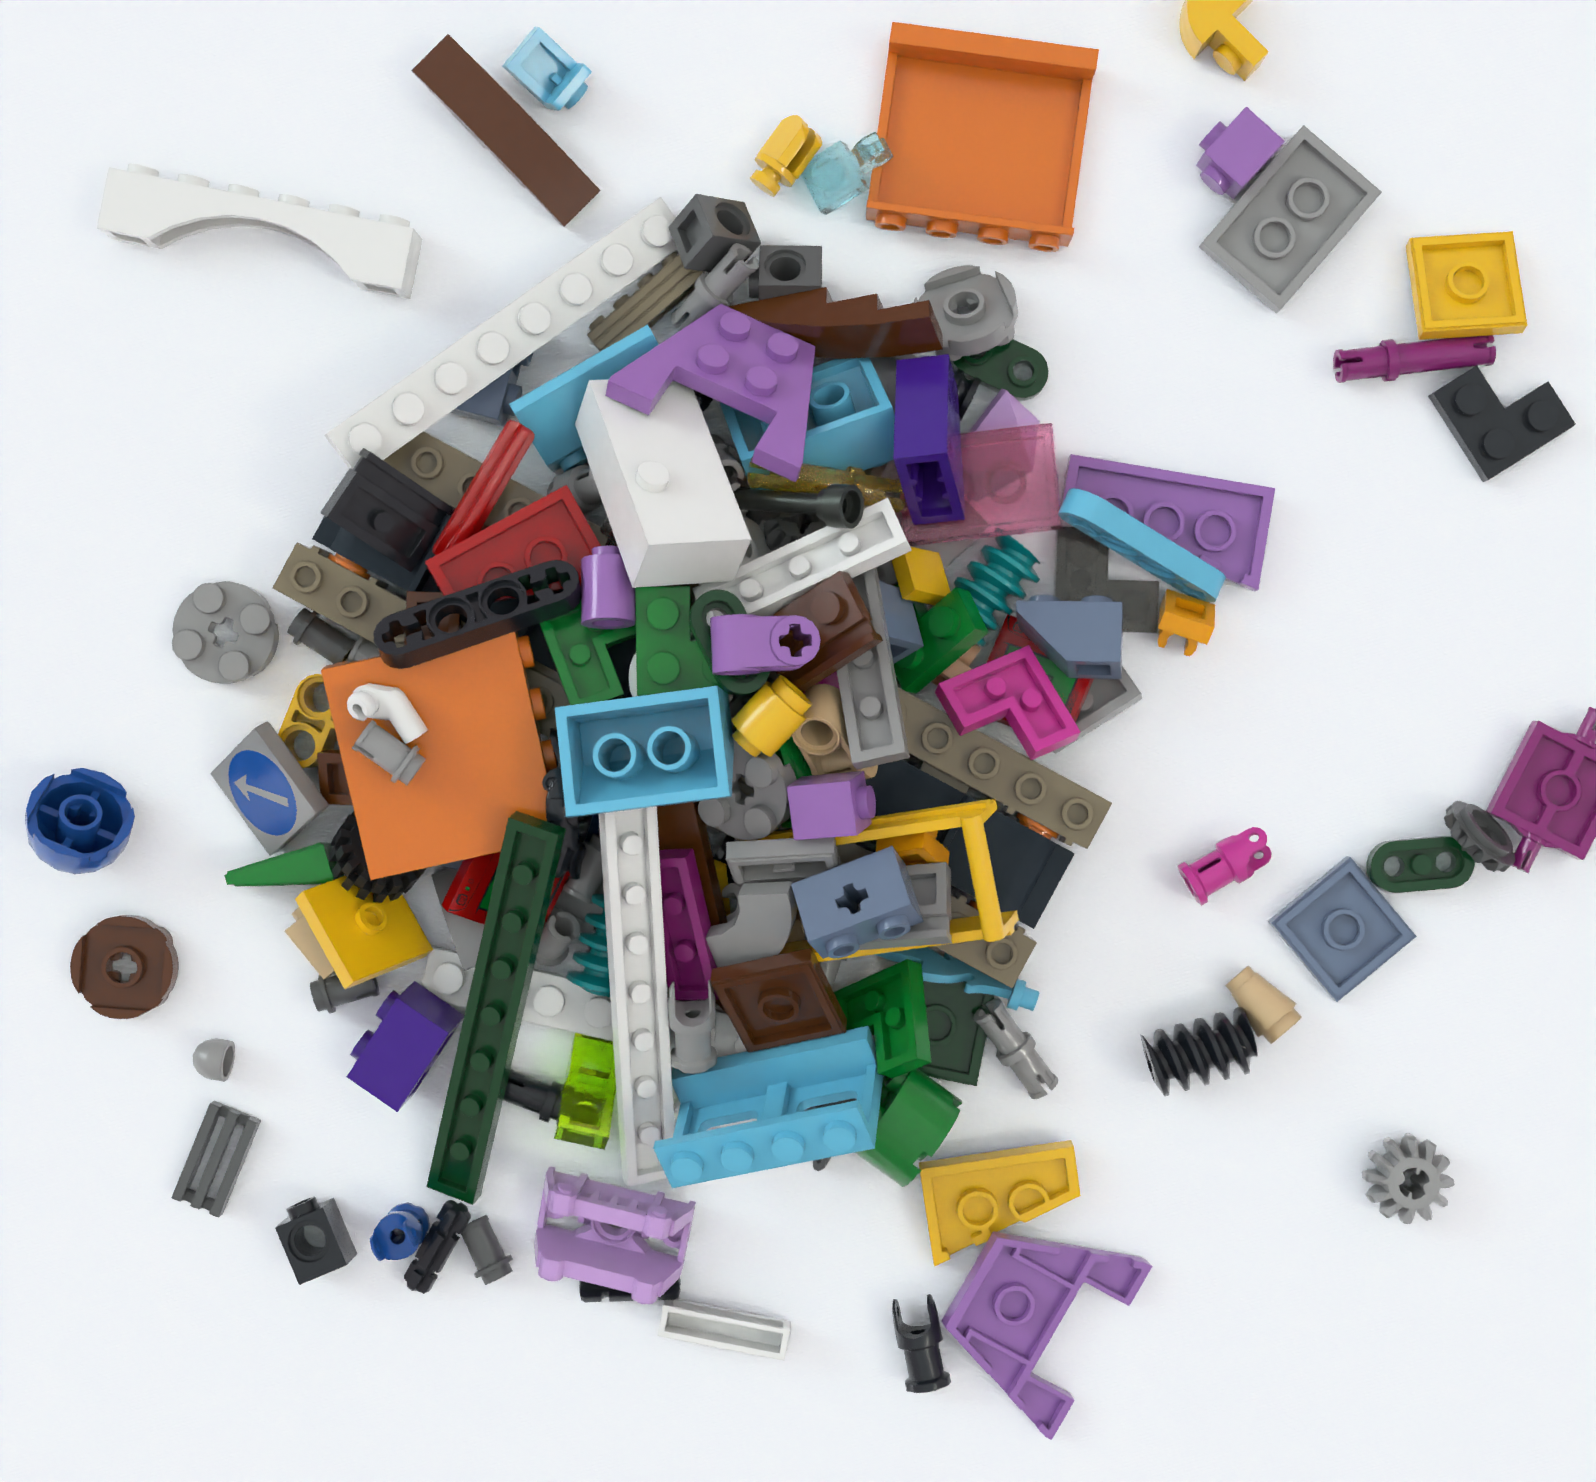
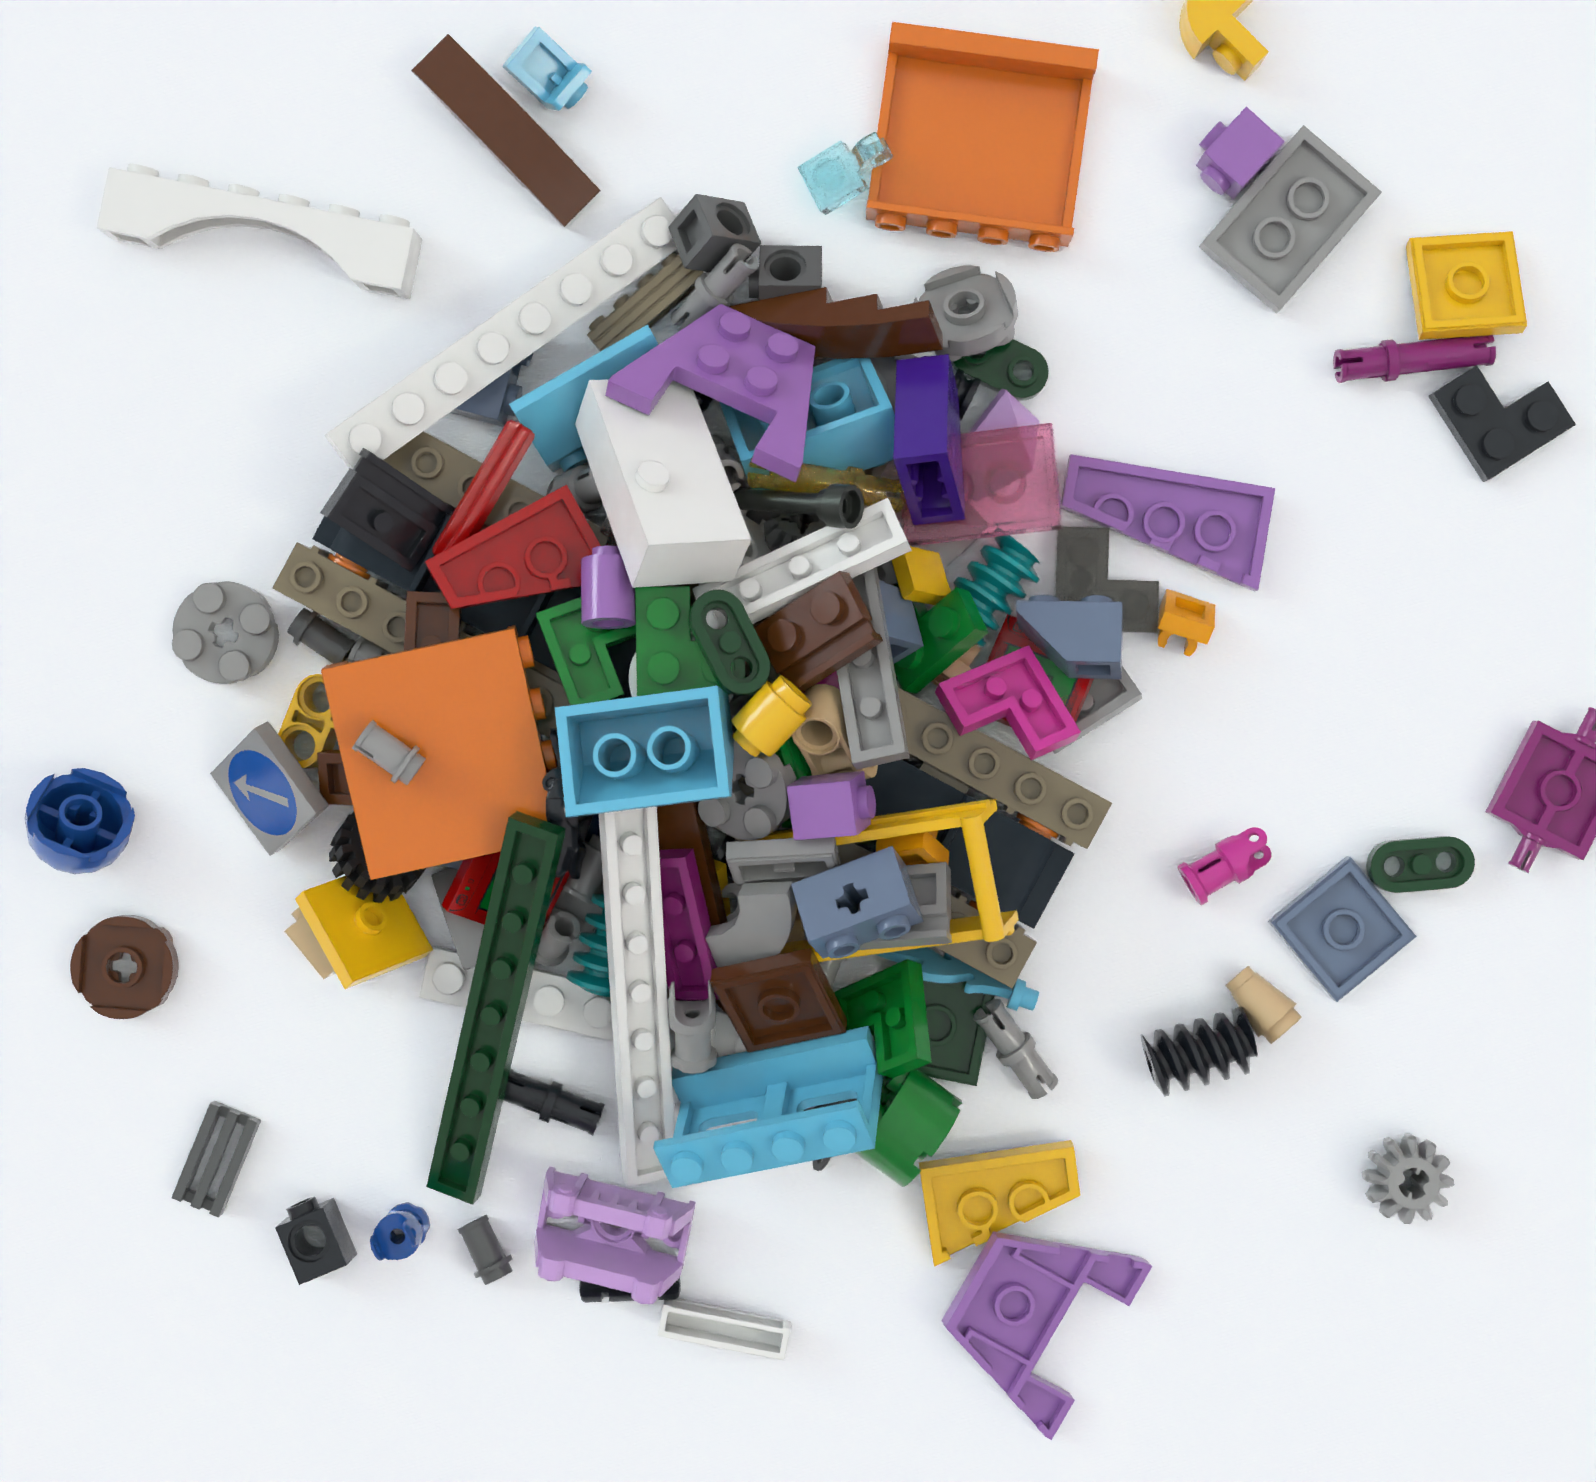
light grey hinge [192,1038,235,1082] -> none
green slope [224,842,344,887] -> none
dark grey pin [310,975,380,1014] -> none
dark purple brick [346,981,464,1112] -> none
white arm [347,683,428,744] -> none
black beam [373,560,581,669] -> none
black axle [404,1200,471,1294] -> none
clear neon green slope [554,1033,616,1150] -> none
medium lavender piece [710,614,821,675] -> none
yellow arm [750,115,822,197] -> none
black piece [892,1294,951,1393] -> none
medium azure beam [1058,488,1226,602] -> none
dark grey gear [1444,801,1515,872] -> none

